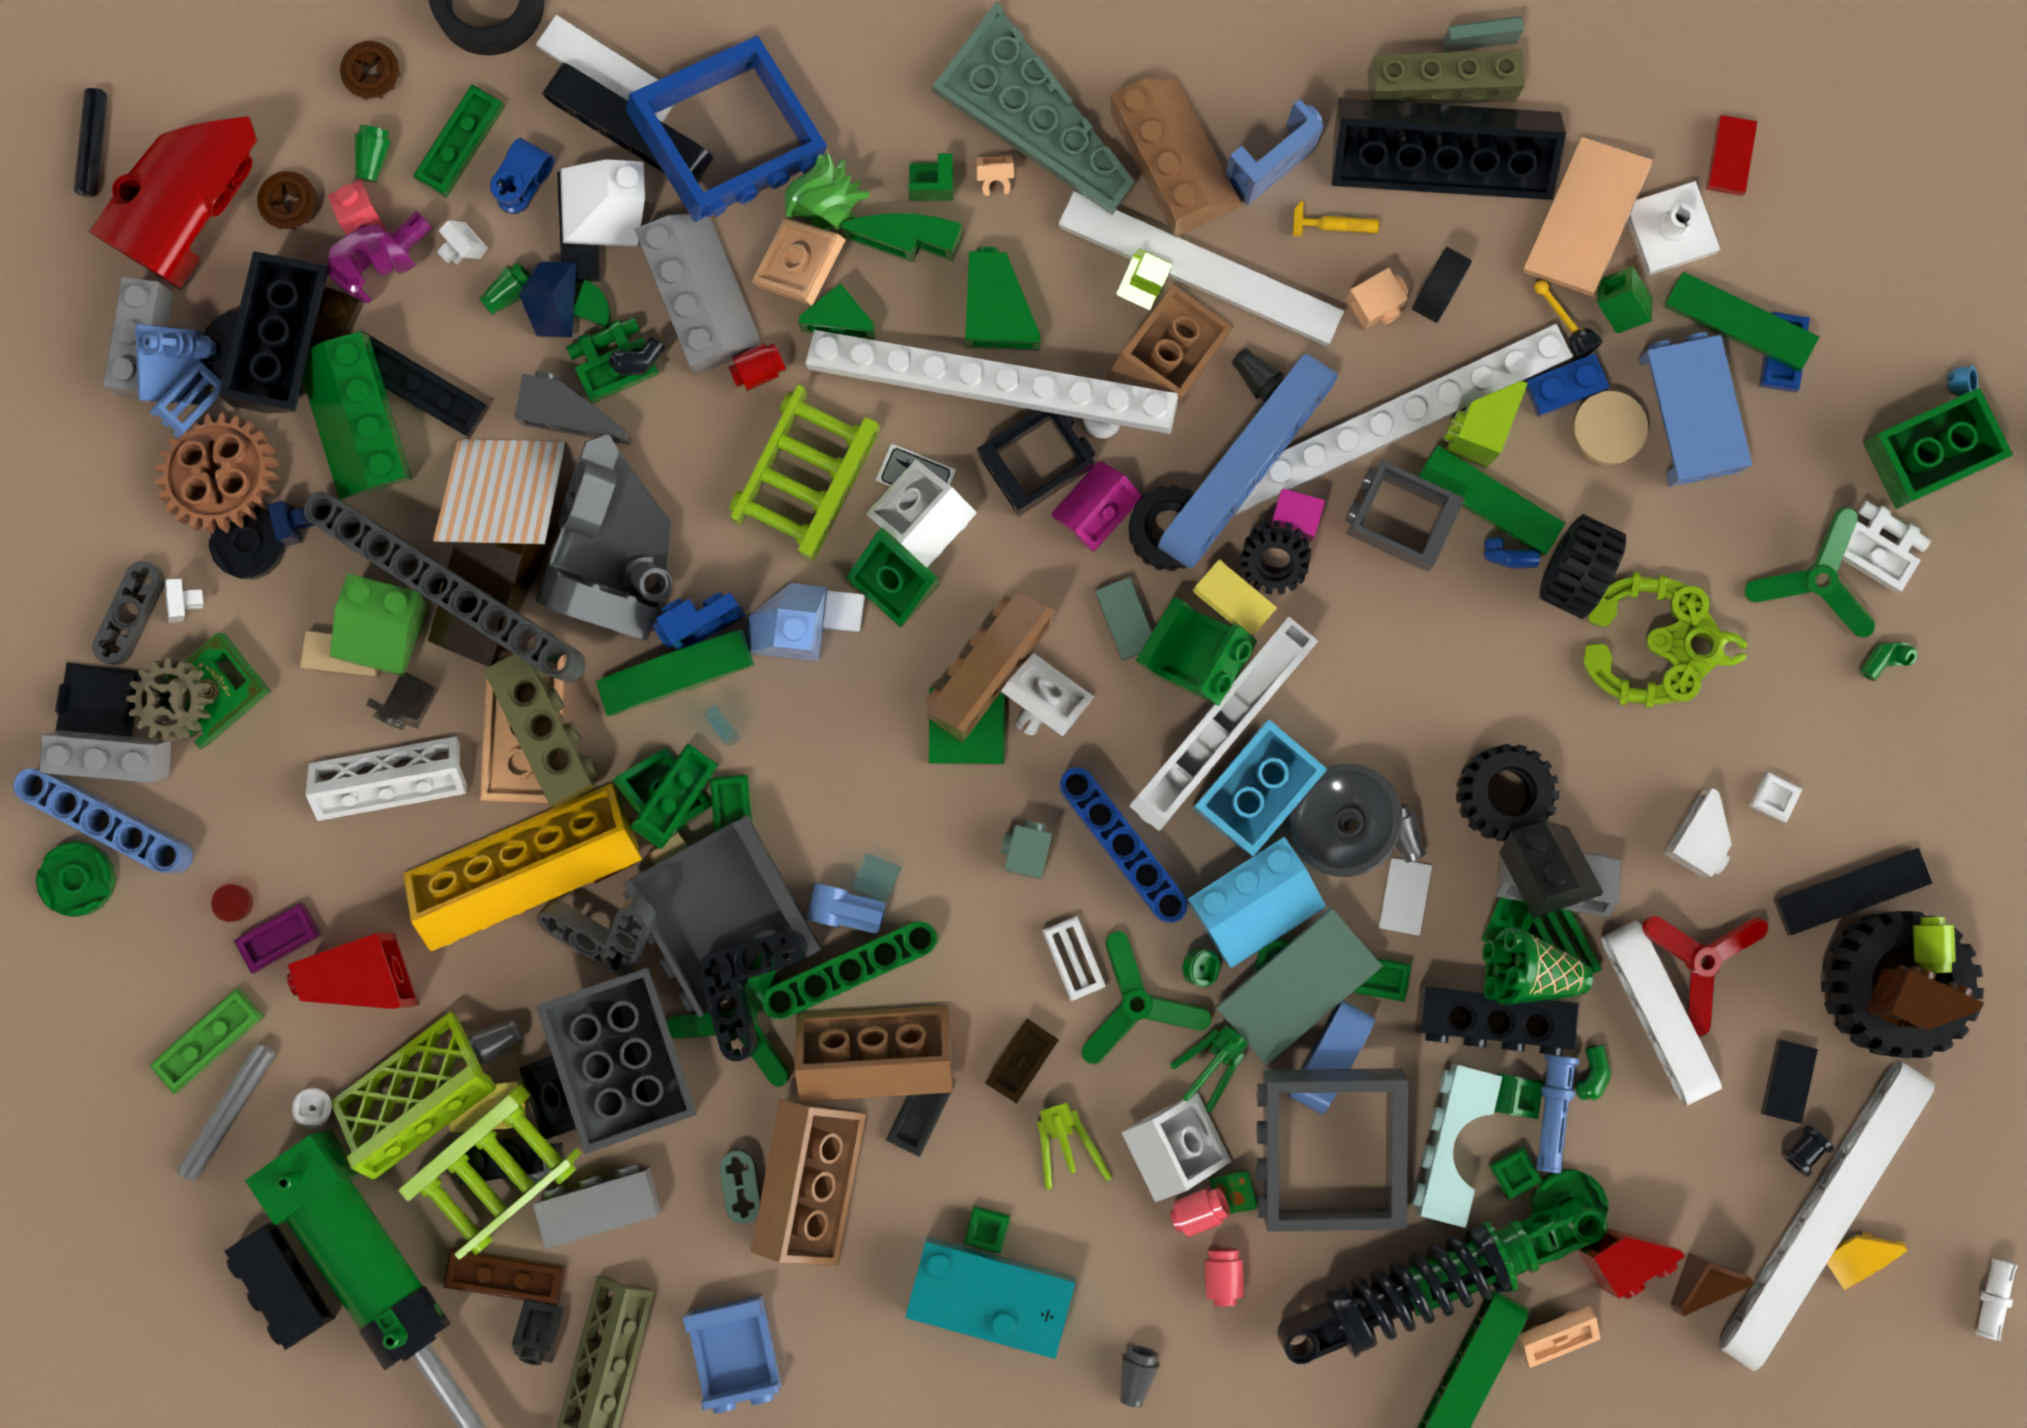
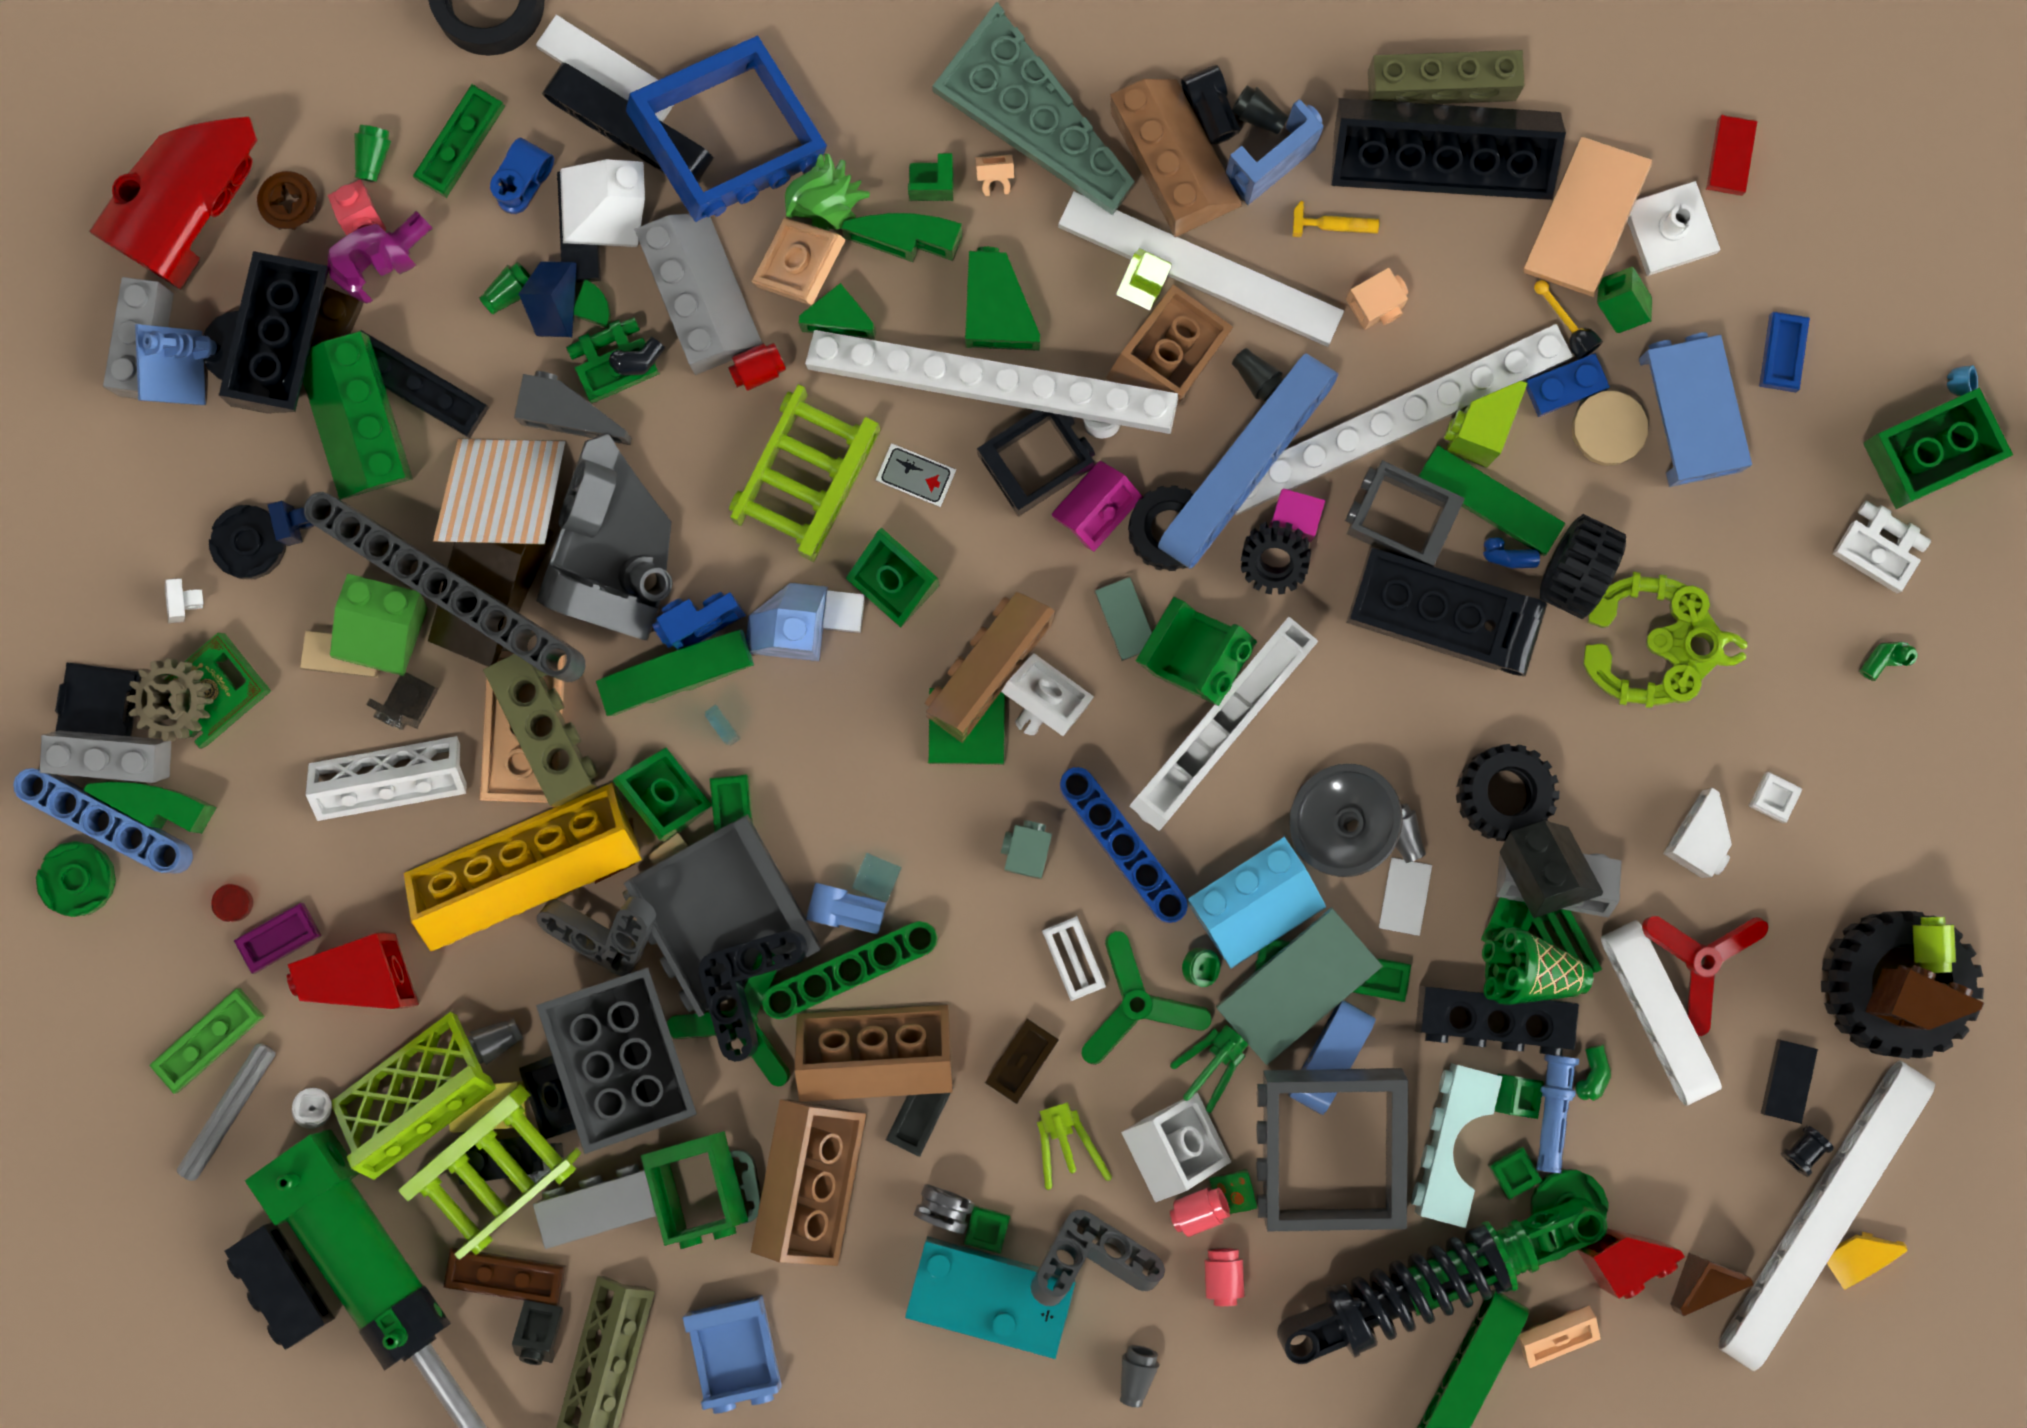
black axle [74,88,107,197] -> none
dark grey beam [92,561,165,665] -> none
medium blue tile [149,360,222,438] -> none
nougat gear [154,413,279,534] -> none
reddish brown gear [340,41,400,101] -> none
white tile [437,220,489,264] -> none
green tile [630,743,718,849] -> none
white slope [866,459,977,567] -> none
medium azure slope [1191,720,1327,857] -> none
light yellow panel [1193,560,1277,637] -> none
black tyre [1412,247,1472,323] -> none
sand green tile [1443,16,1524,53] -> none
green tile [1664,271,1820,372] -> none
green piece [1744,507,1875,638] -> none
black tile [1774,848,1933,936] -> none
white pin [1975,1258,2018,1341] -> none
none -> green slope [84,782,217,834]
none -> green window [641,1131,748,1249]
none -> flat silver wheel [914,1185,975,1234]
none -> dark grey beam [1030,1210,1165,1306]
none -> black piece [1181,65,1240,144]
none -> pearl dark grey cone [1232,85,1289,135]
none -> black hinge [1346,547,1547,677]

